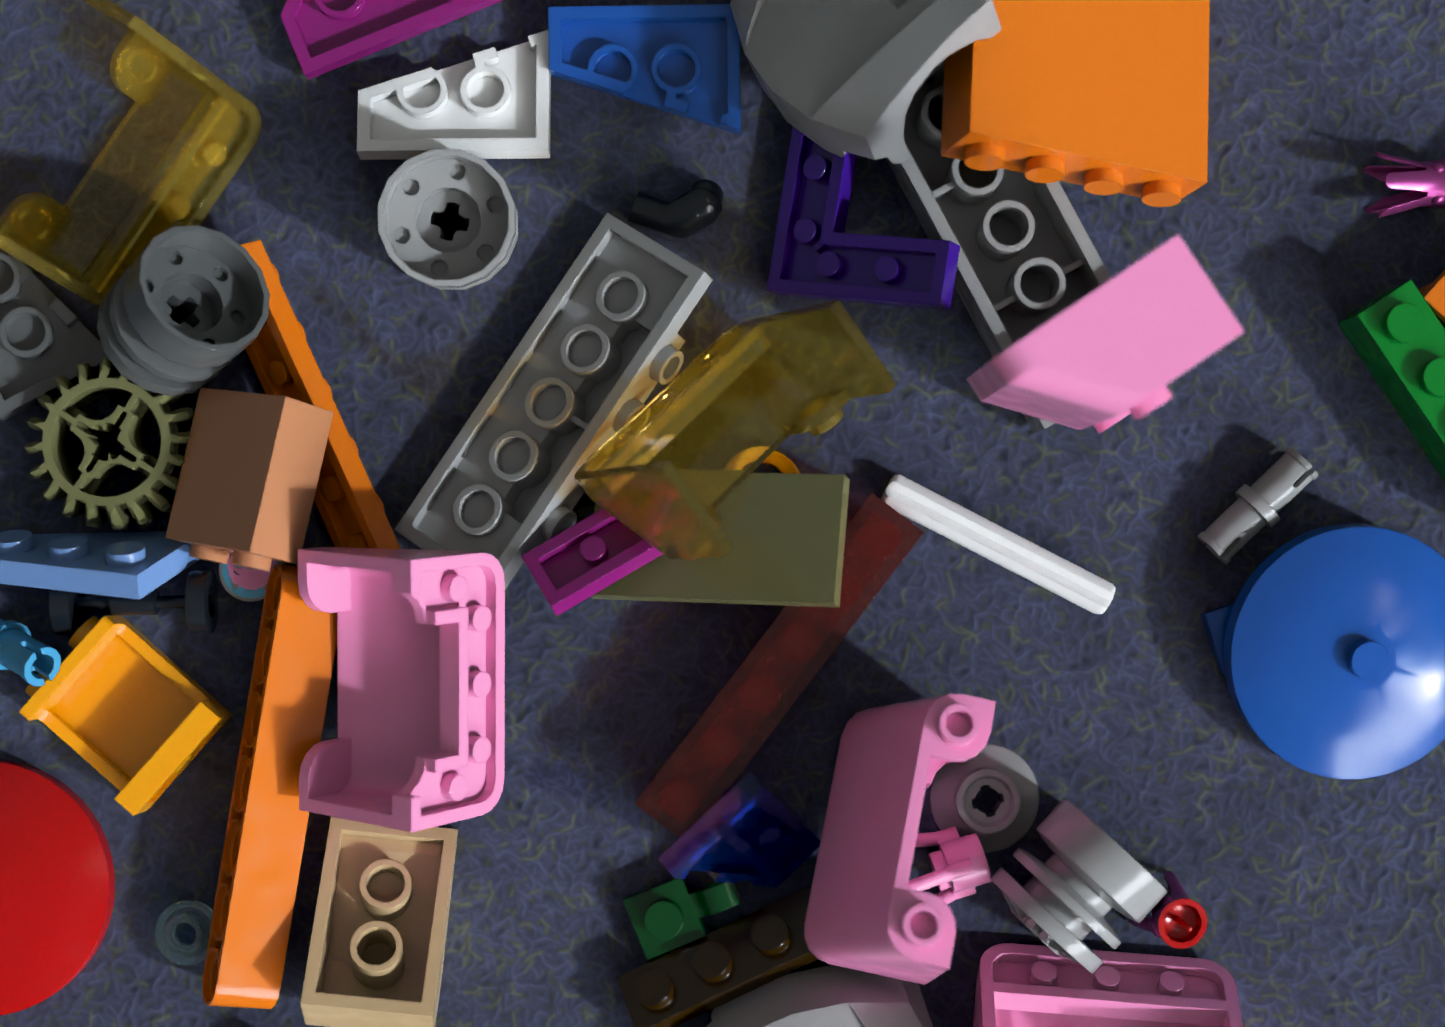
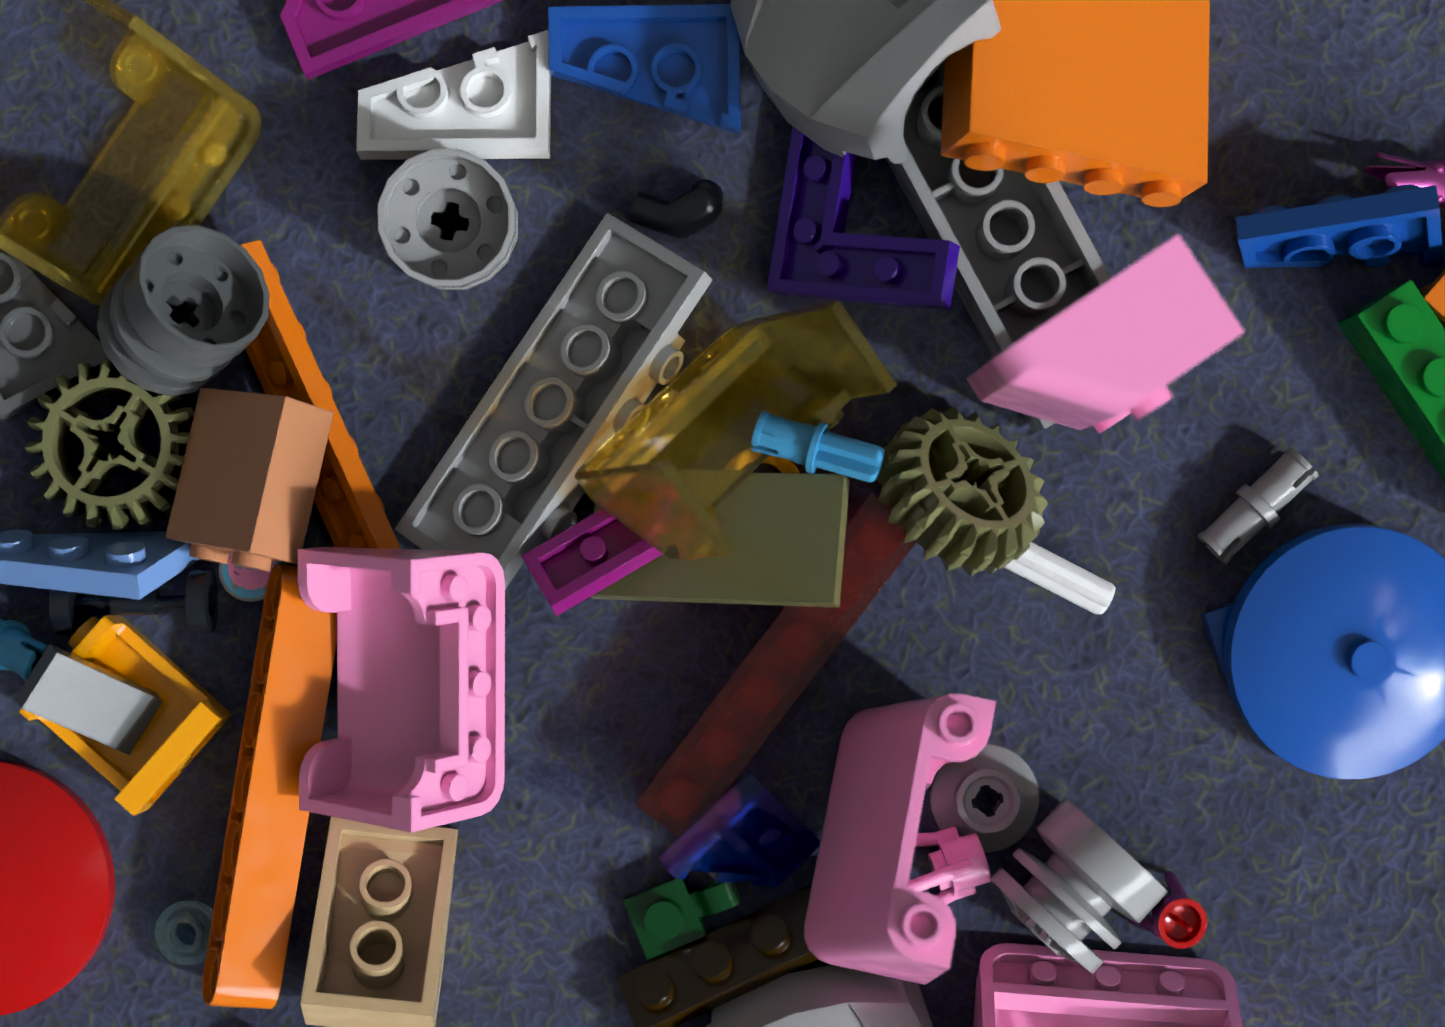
none -> tile [14,644,163,755]
none -> dark azure axle [751,411,885,482]
none -> olive gear [876,407,1048,576]
none -> blue wing [1235,184,1444,268]

